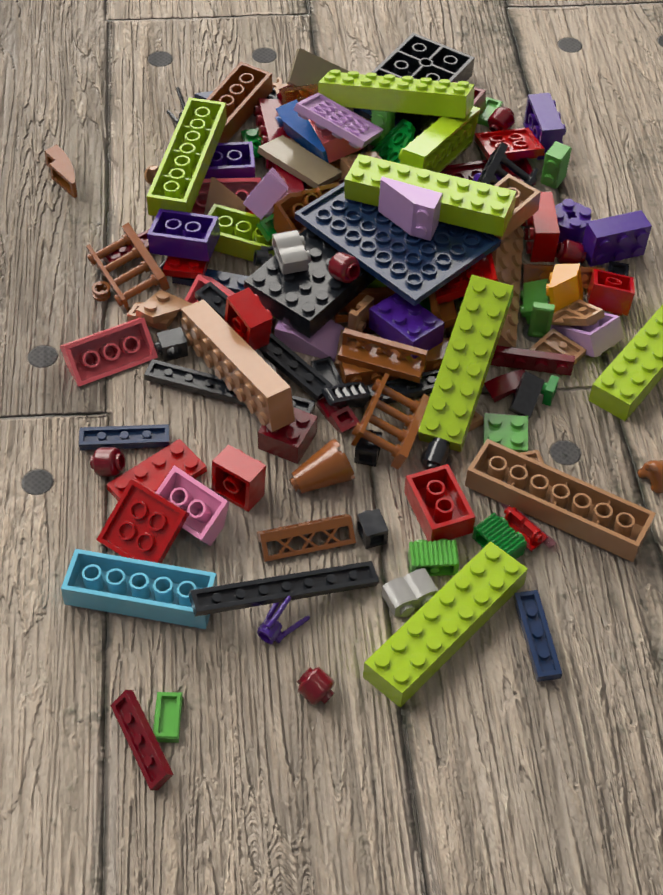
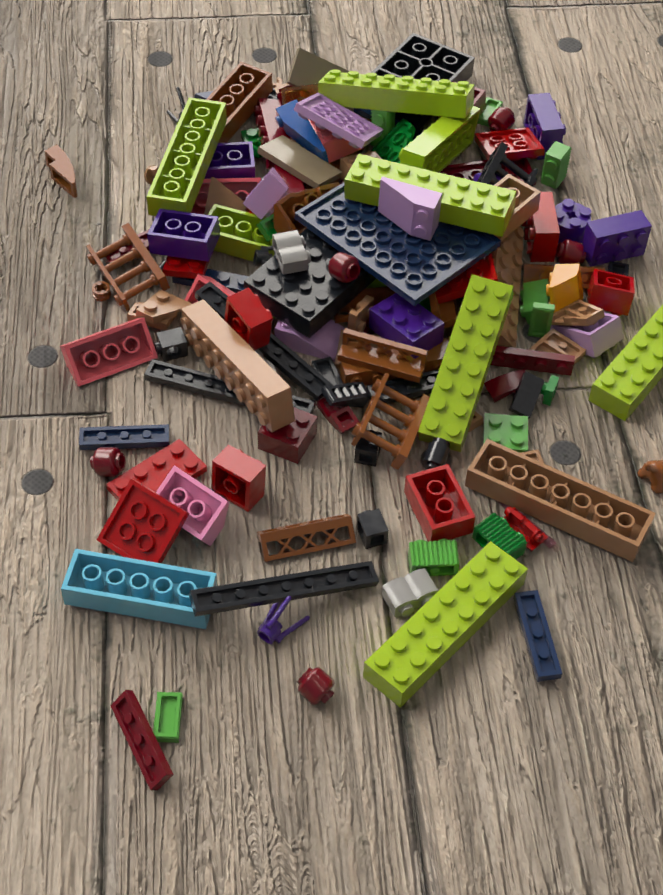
dark orange cone [289,438,355,494] -> none

